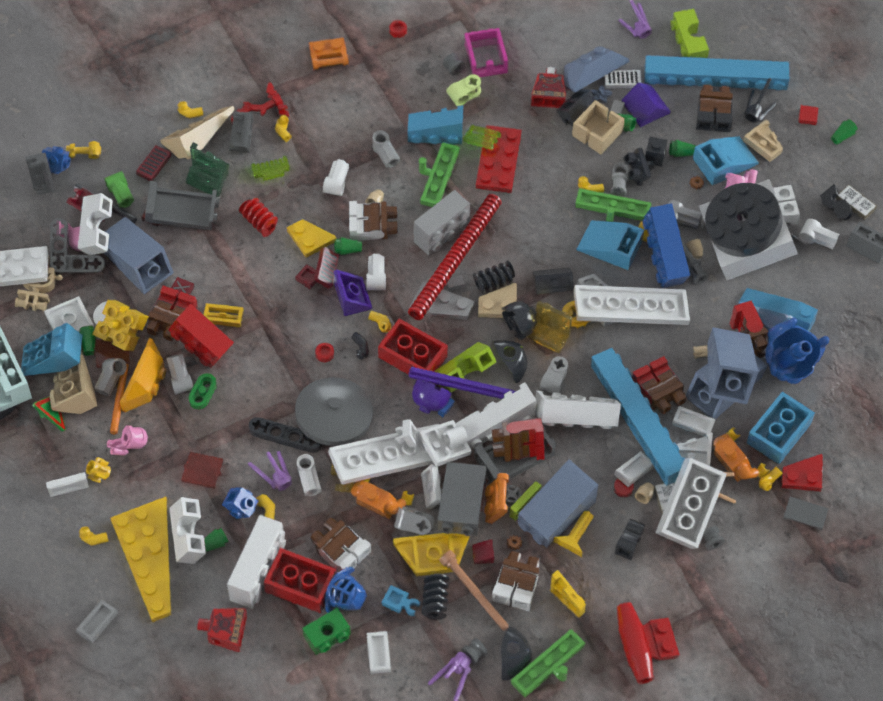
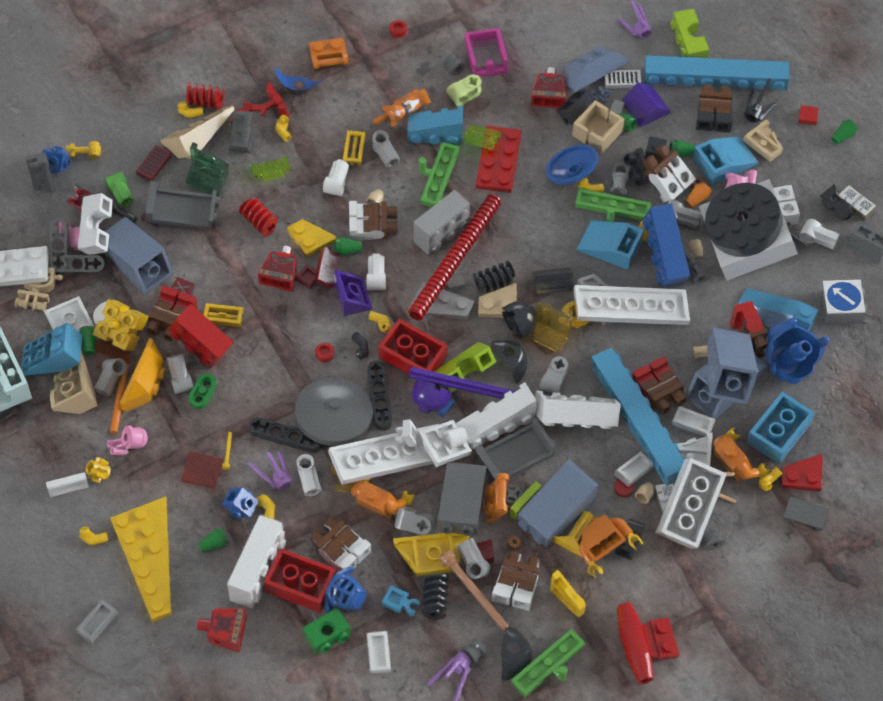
green piece [32,396,66,431] -> none
white arch [170,497,206,564] -> none
white plate [421,464,443,509] -> none
hips [492,418,545,462] -> none
none -> red piece [185,82,225,110]
none -> yellow piece [222,432,232,470]
none -> torso [258,246,297,292]
none -> blue piece [275,67,324,96]
none -> yellow tile [343,130,366,166]
none -> black beam [367,361,392,431]
none -> orange animal [373,88,431,127]
none -> light grey piece [457,538,490,579]
none -> blue dish [546,144,599,185]
none -> orange torso [579,515,643,578]
none -> white hips [643,145,696,202]
none -> orange cone [685,182,712,209]
none -> piece [820,280,867,324]

